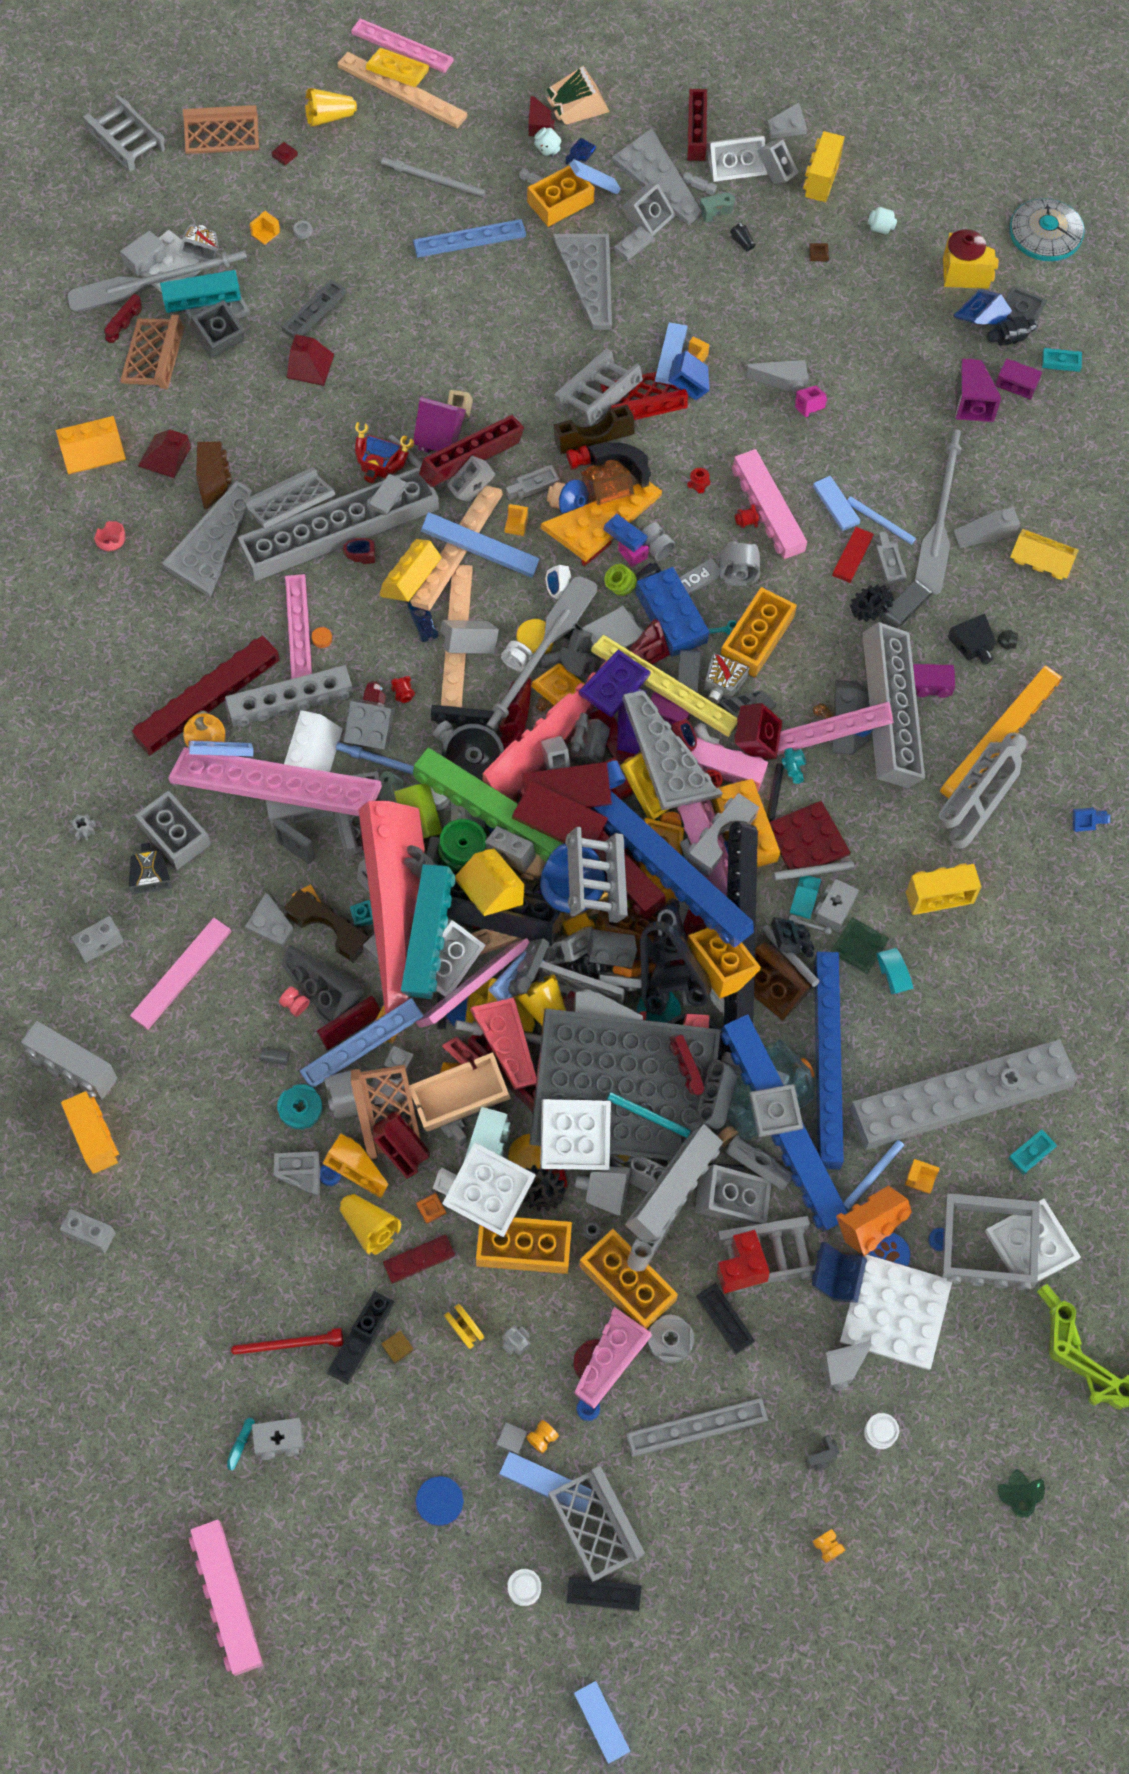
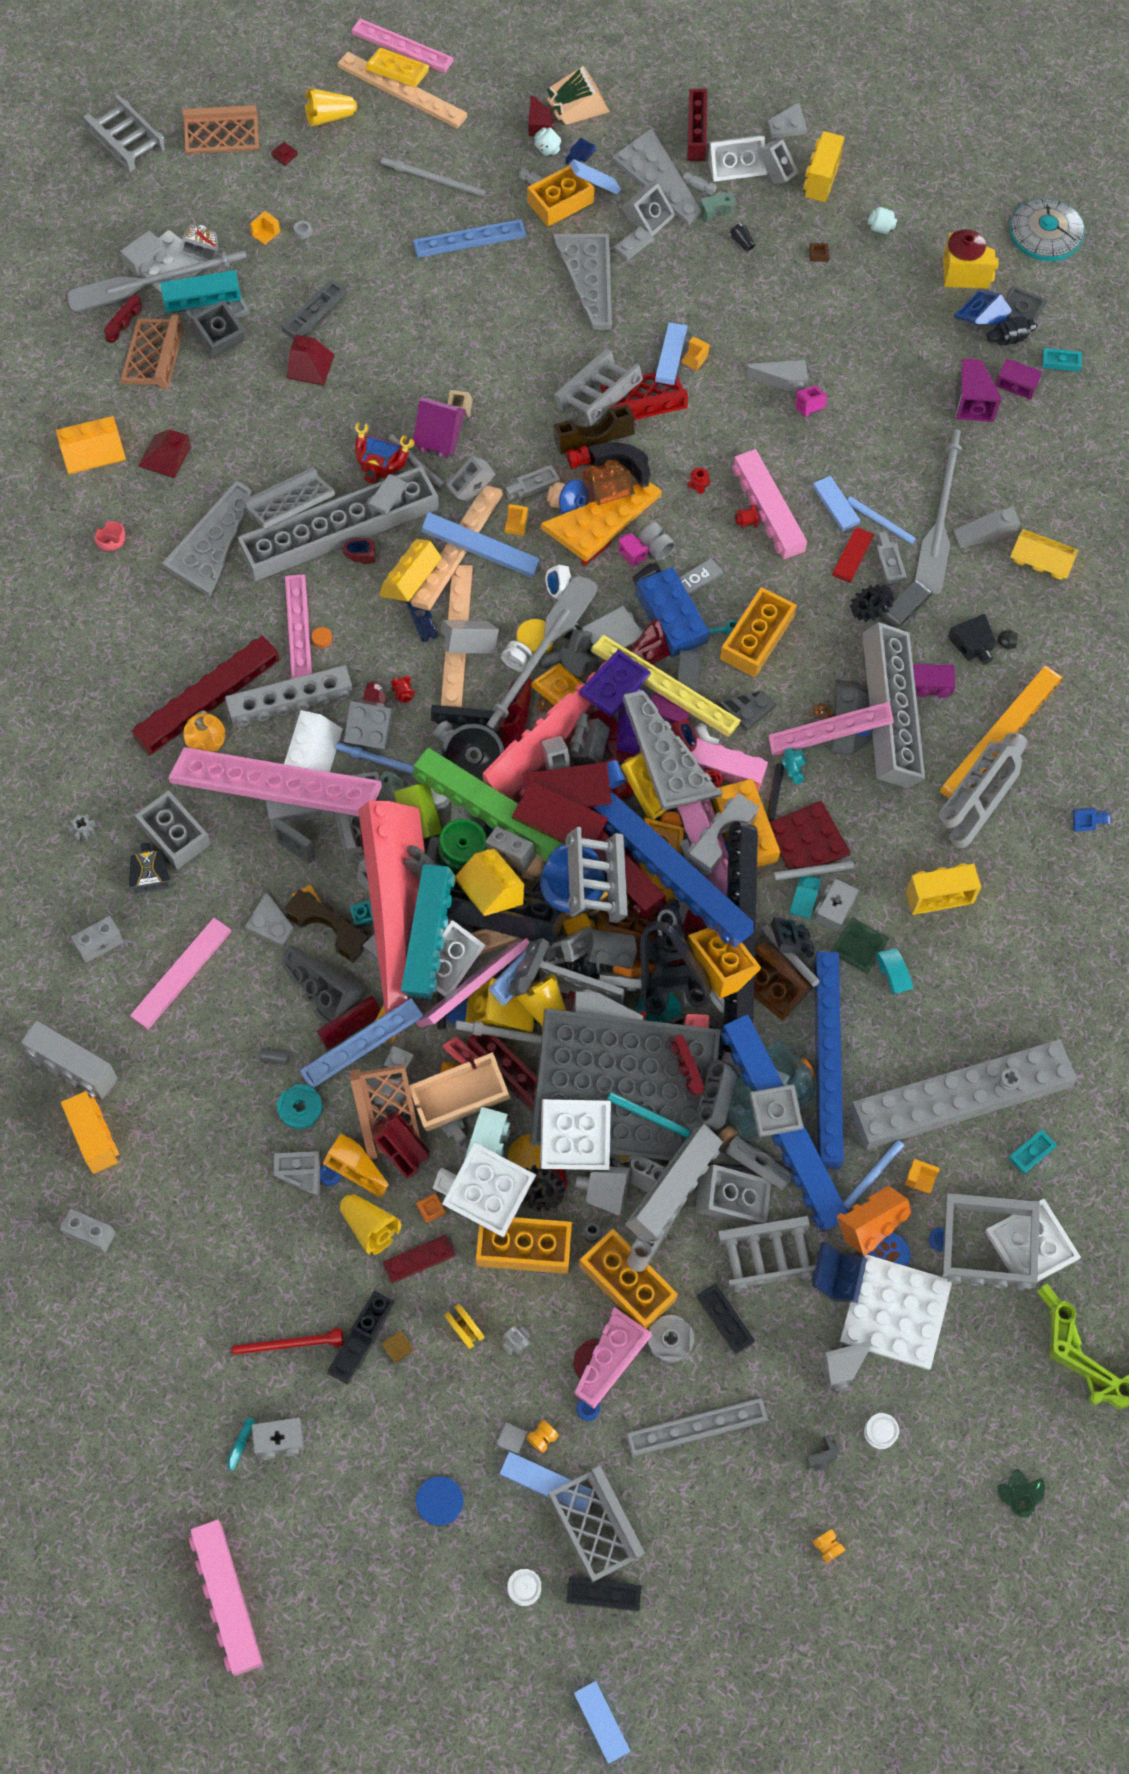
light blue tile [189,741,253,756] -> none
reddish brown slope [196,441,232,509] -> none
coral wheel [279,986,310,1017] -> none
light grey brick [325,1071,358,1119] -> none
dark red brick [419,415,524,487] -> none
coral wing [470,997,537,1090] -> none
blue plate [603,514,648,552] -> none
lime wheel [604,564,637,596] -> none
blue torso [668,351,709,400] -> none
torso [704,653,750,705] -> none
red brick [717,1230,770,1294] -> none
light grey brick [720,541,760,586] -> none
dark red brick [734,703,782,760] -> none
light grey hinge [789,915,832,935] -> none

